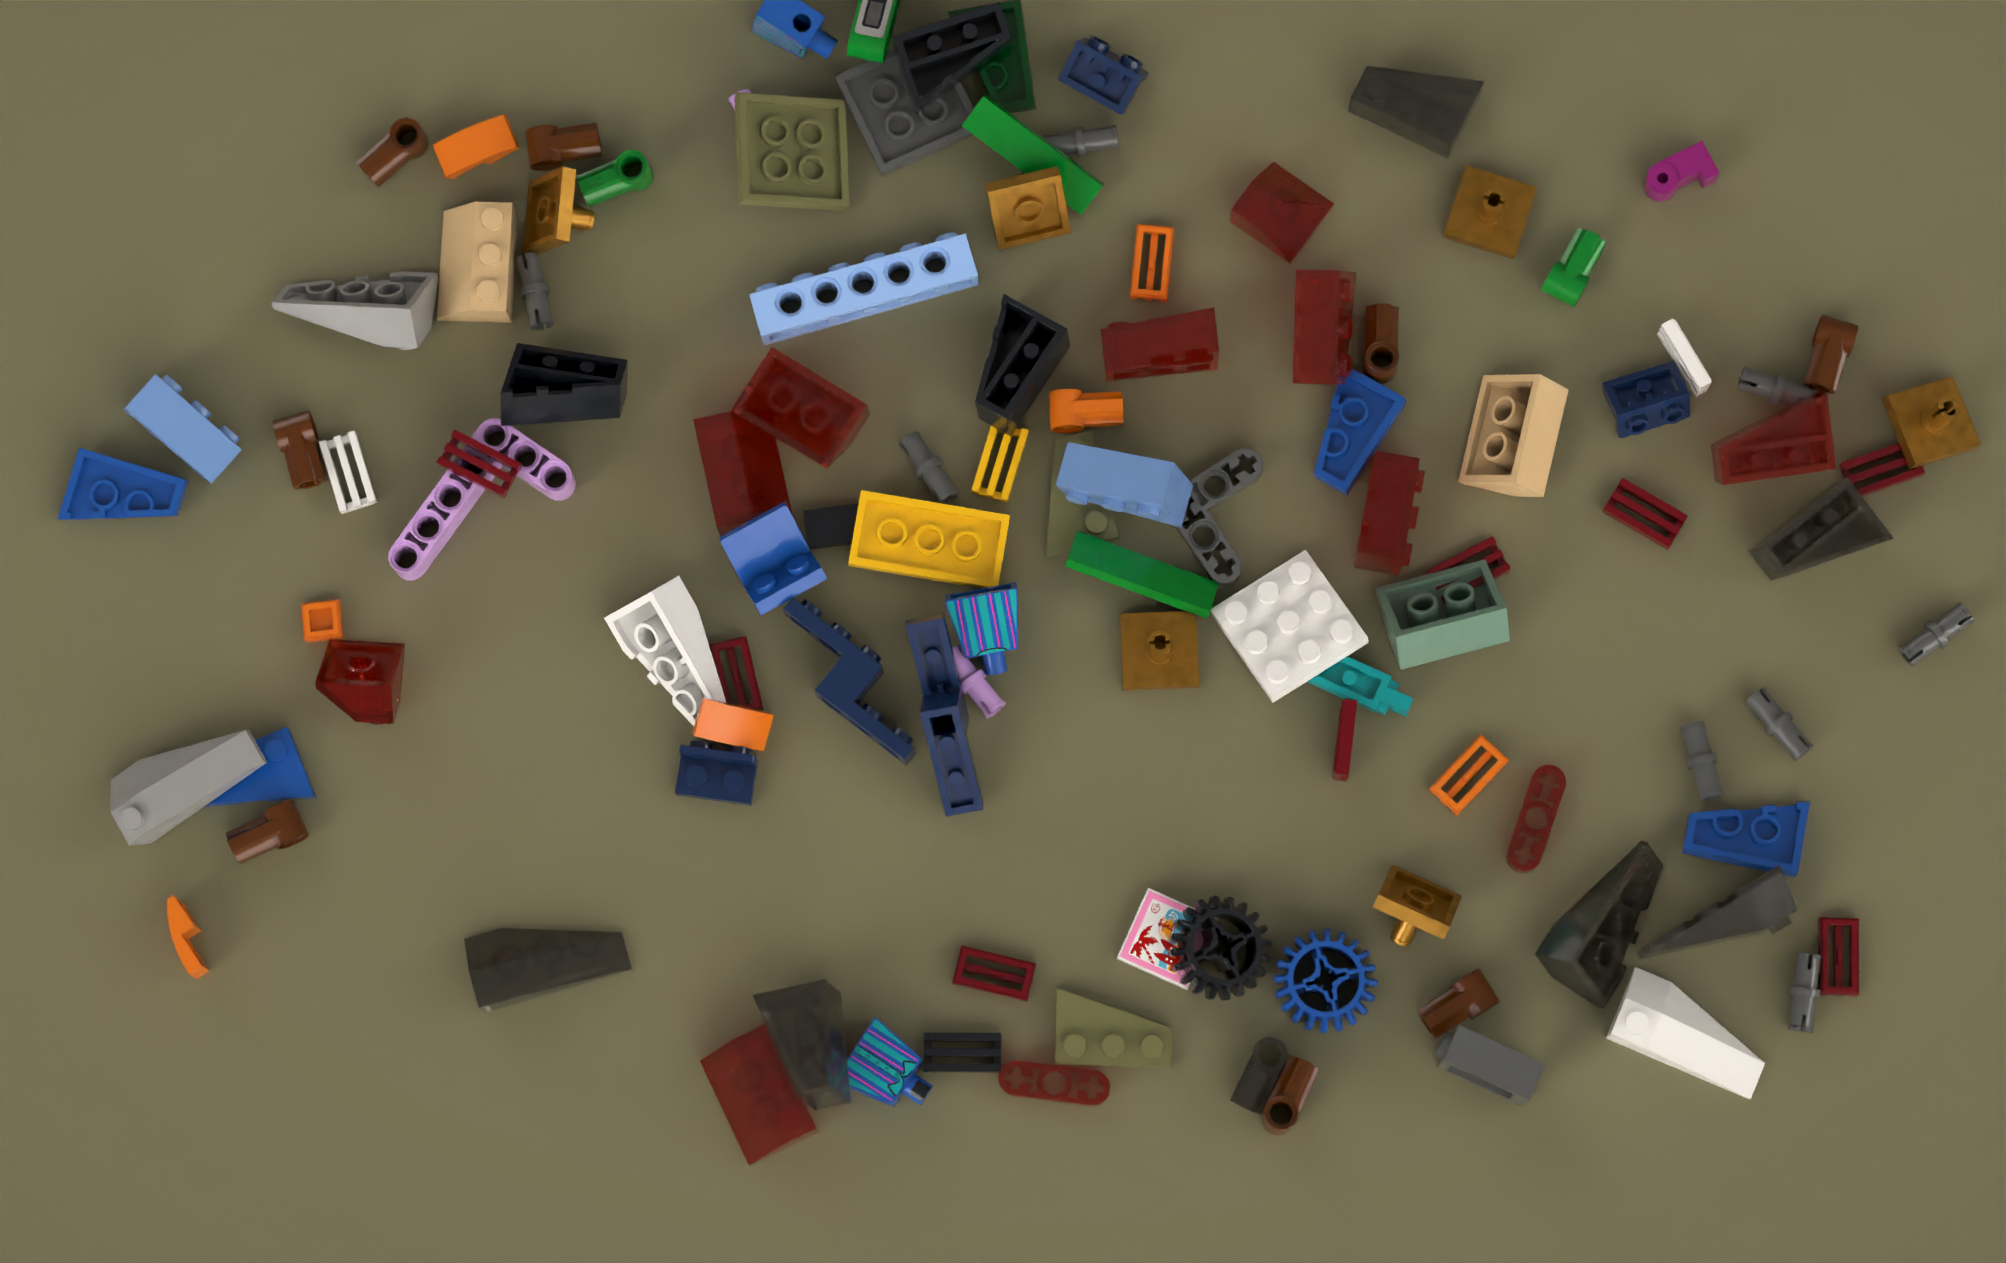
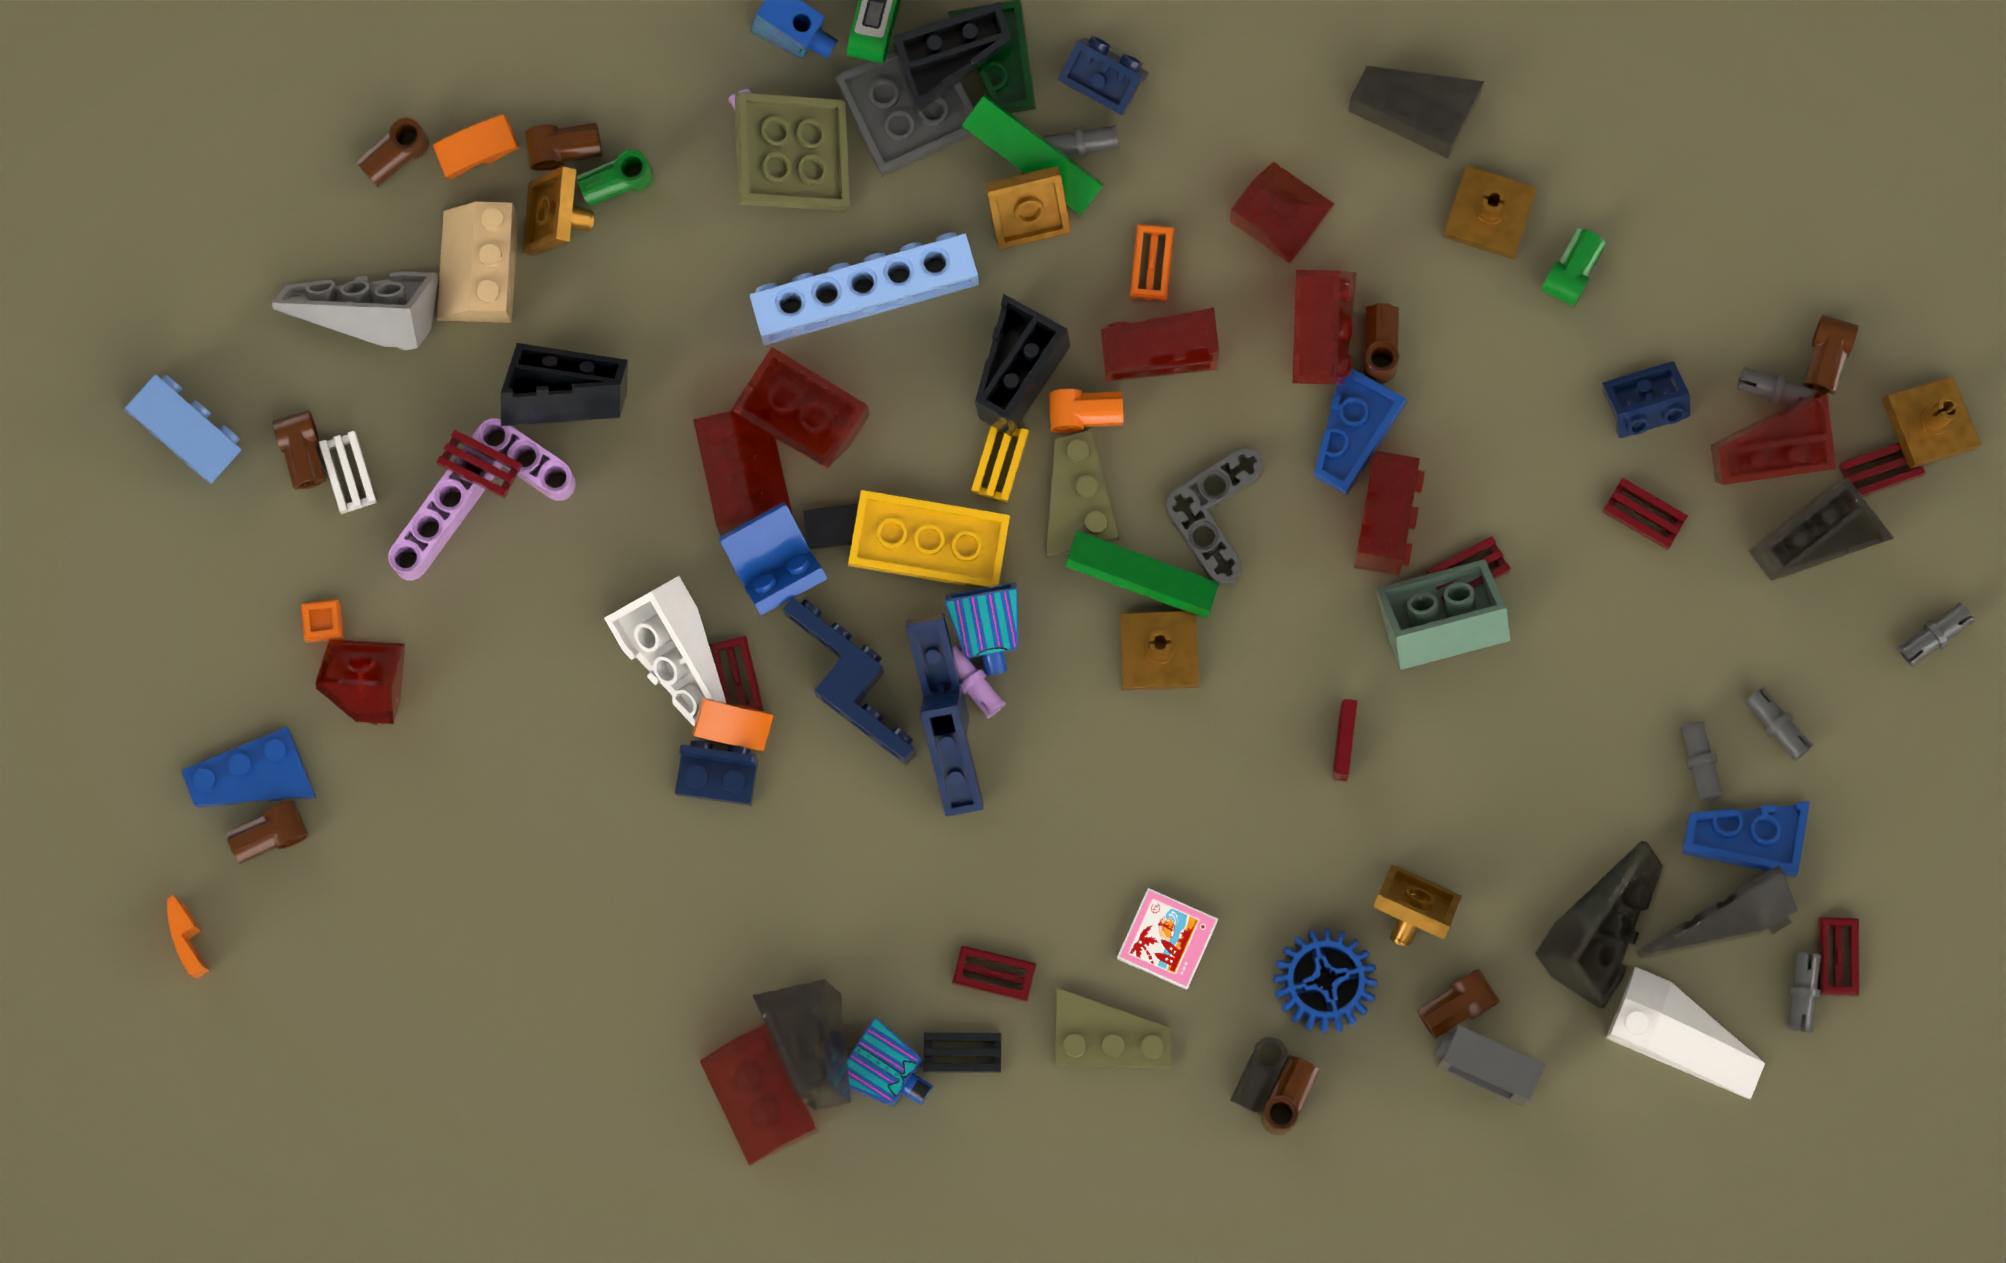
blue wing [57,448,189,520] -> none
light grey wedge [110,730,267,845] -> none
clear smoke wedge [464,928,633,1013] -> none
dark grey pin [515,253,554,331] -> none
dark grey pin [898,431,959,504] -> none
clear red beam [998,1060,1110,1107] -> none
medium blue wedge [1056,442,1193,528] -> none
black gear [1168,896,1272,1001] -> none
white plate [1211,550,1369,703] -> none
teal hinge [1307,656,1413,717] -> none
orange tile [1428,734,1509,817] -> none
tan slope [1458,374,1568,497] -> none
clear red beam [1506,765,1566,873] -> none
magenta leg [1644,141,1719,202] -> none
white tile [1657,318,1712,397] -> none

